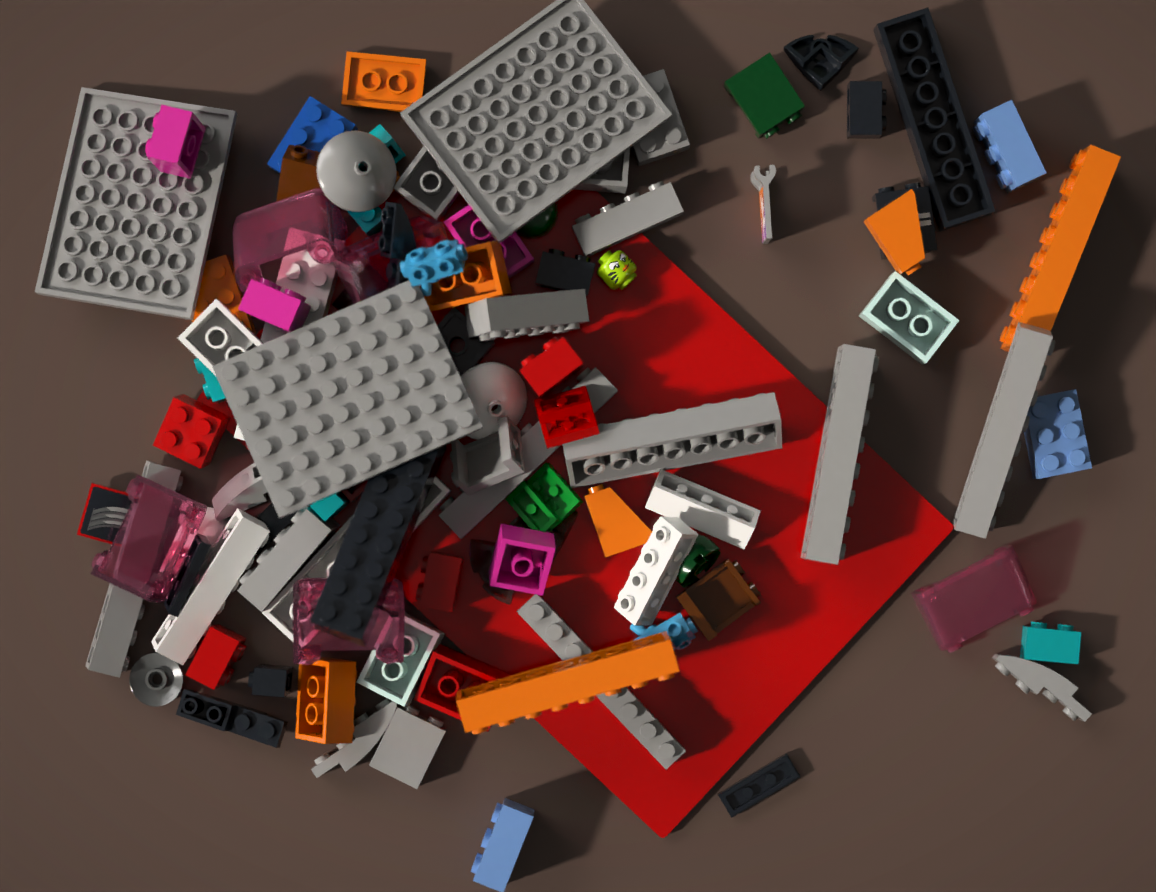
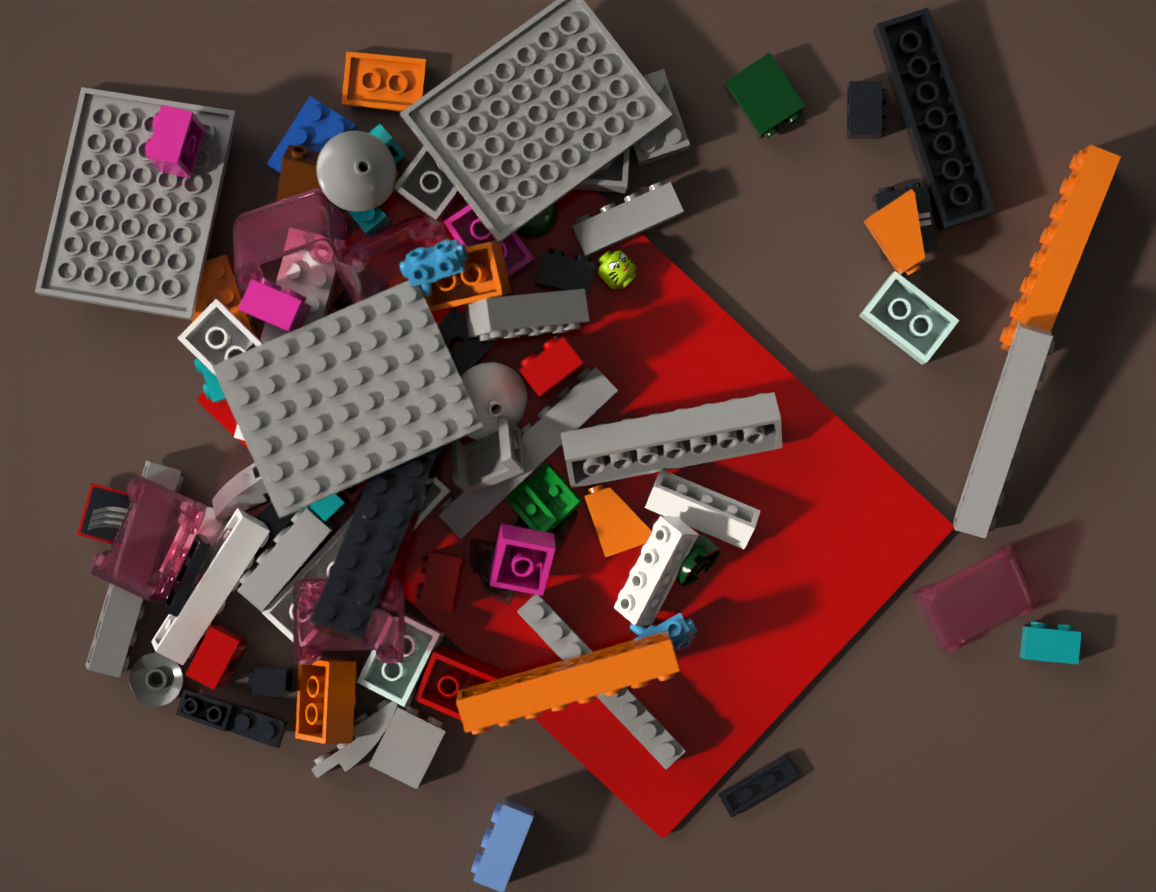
red brick [153,394,230,469] -> none
black slope [379,201,417,290] -> none
red slope [534,386,600,449] -> none
reddish brown panel [676,559,761,641] -> none
light grey flag [750,165,776,244] -> none
black brick [783,35,859,91] -> none
light grey brick [801,344,879,565] -> none
medium blue brick [973,100,1046,194] -> none
light grey slope [992,654,1092,722] -> none
medium blue brick [1024,389,1092,479] -> none

